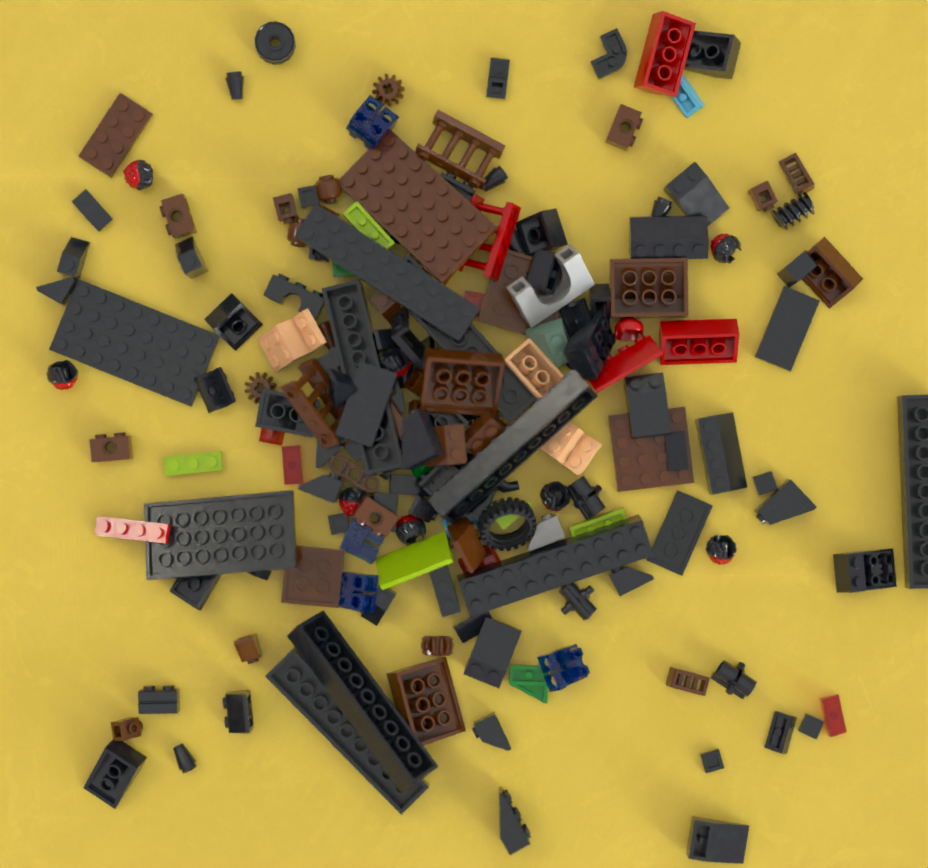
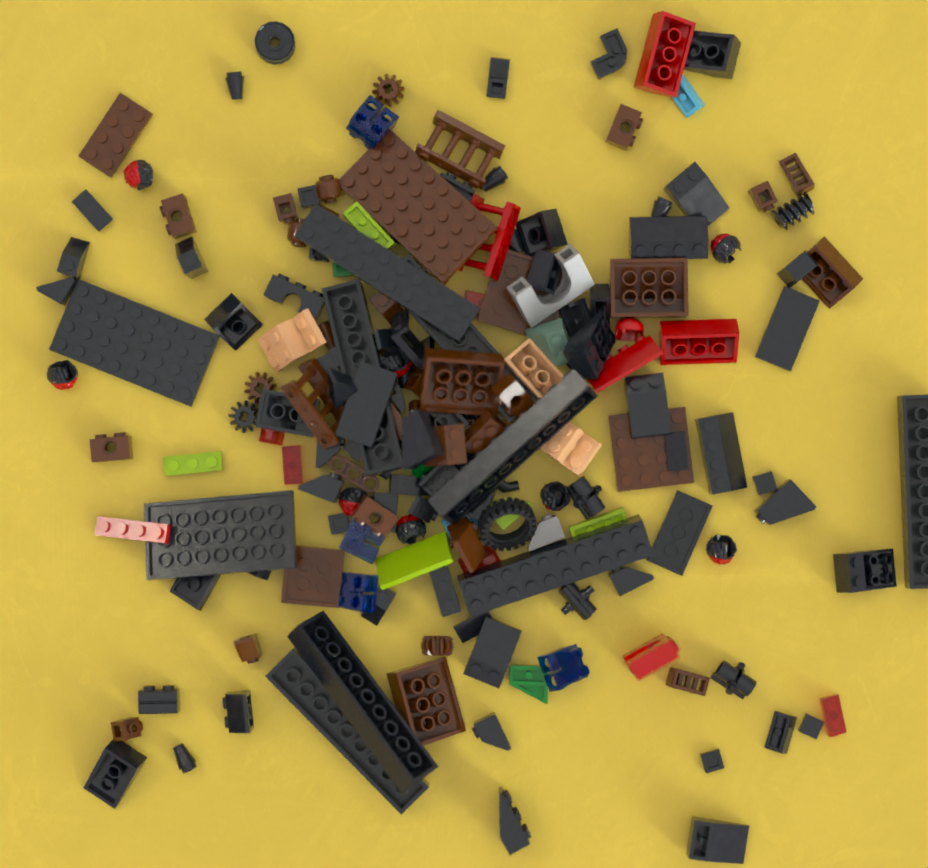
black bracket [194,367,236,413] -> none
none -> black gear [229,400,259,433]
none -> reddish brown brick [491,373,534,419]
none -> red arch [622,634,680,681]

